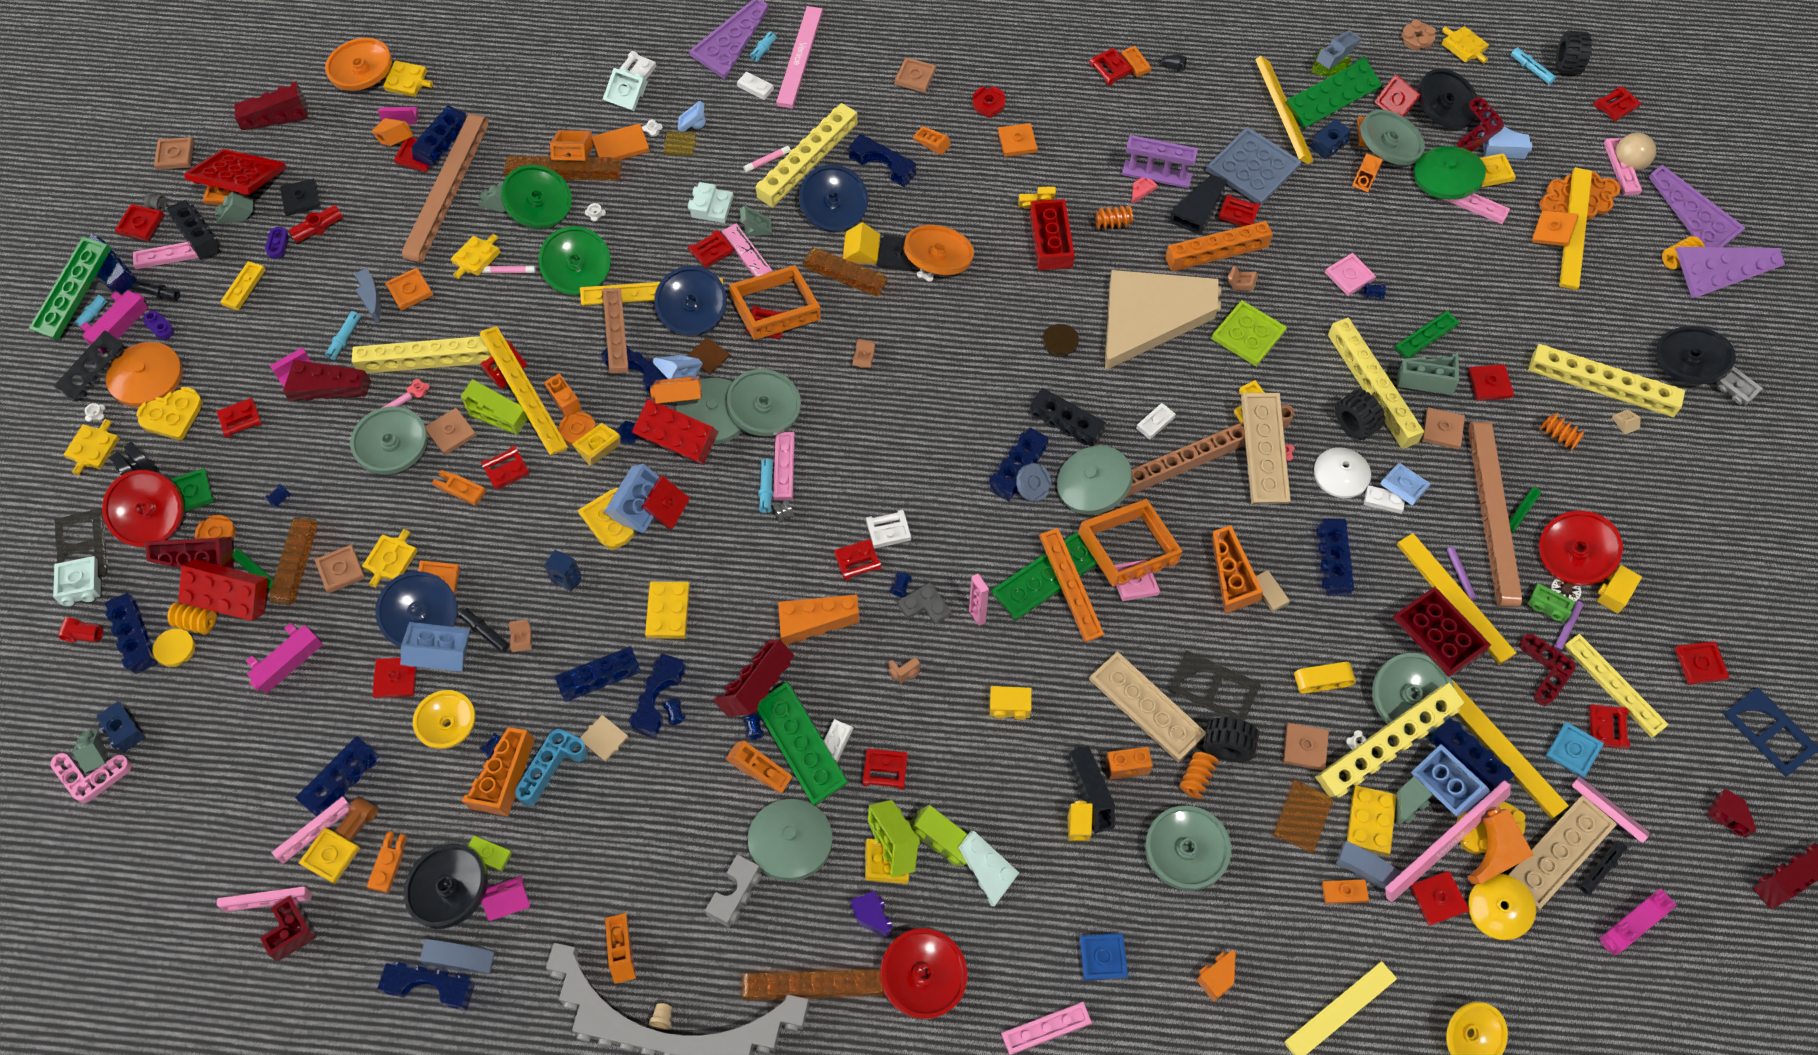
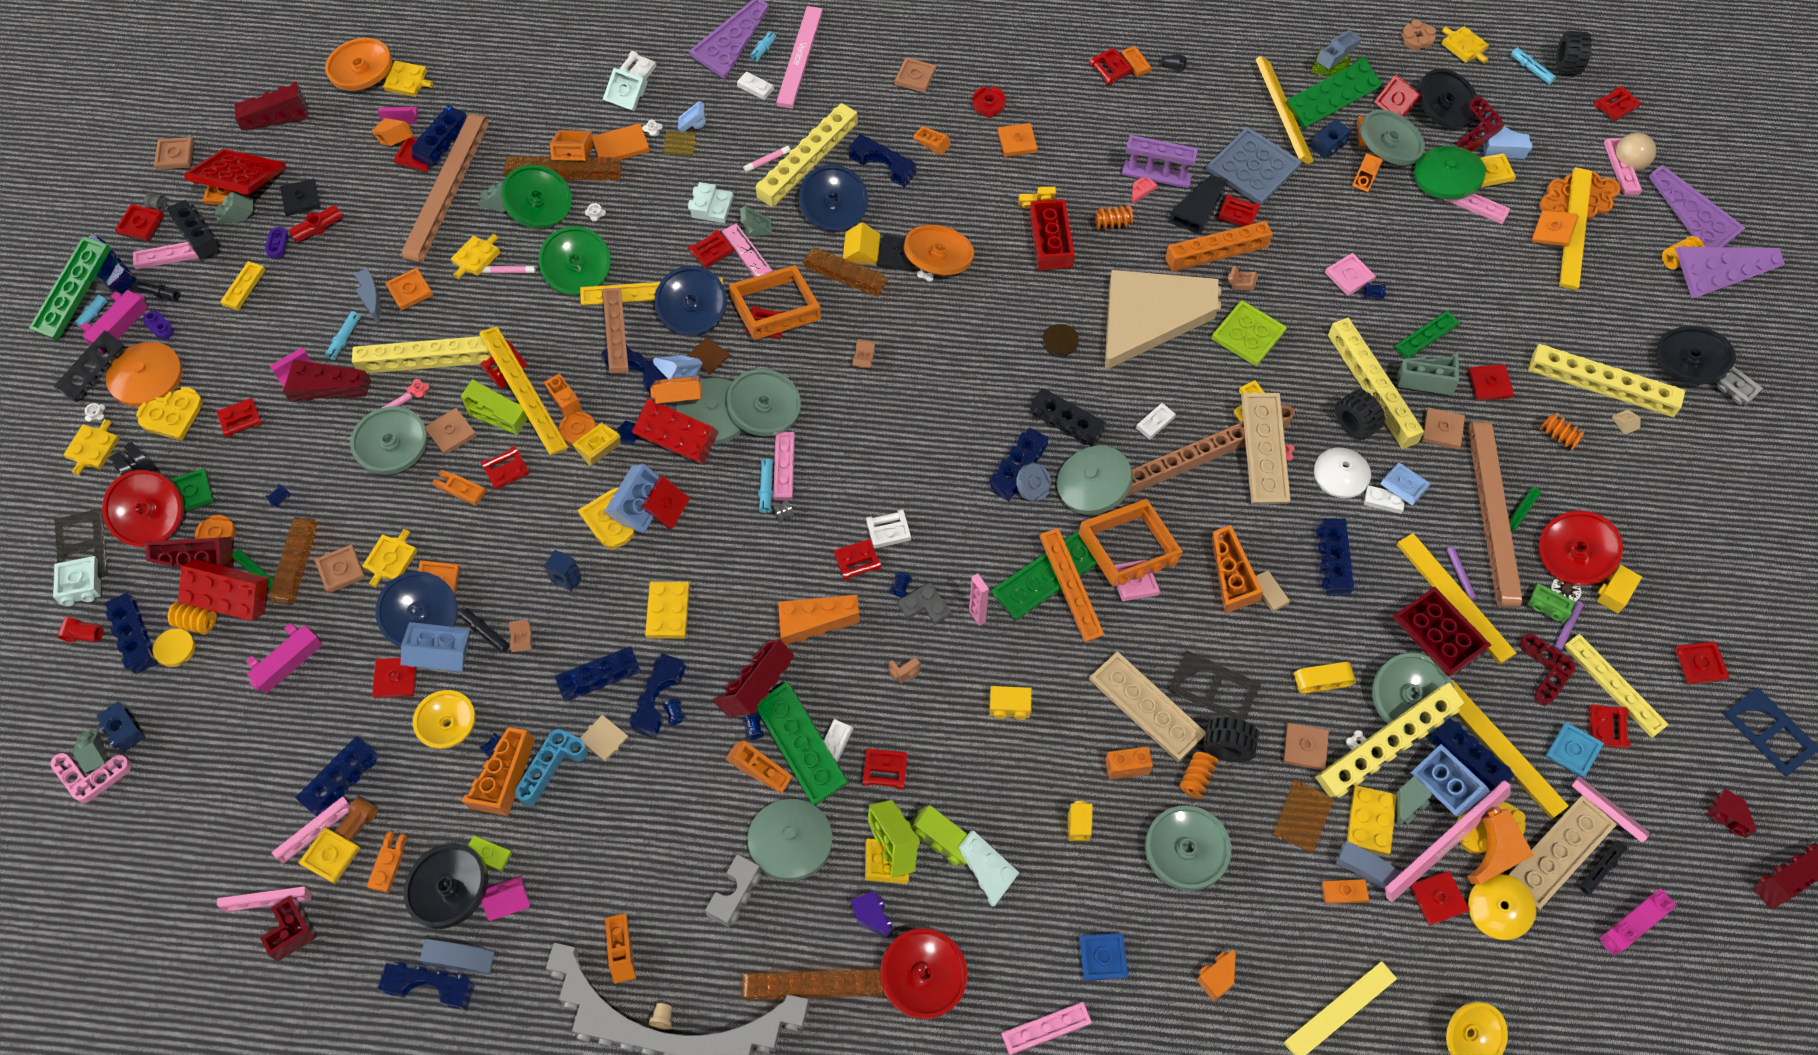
black slope [1069,745,1115,834] -> none

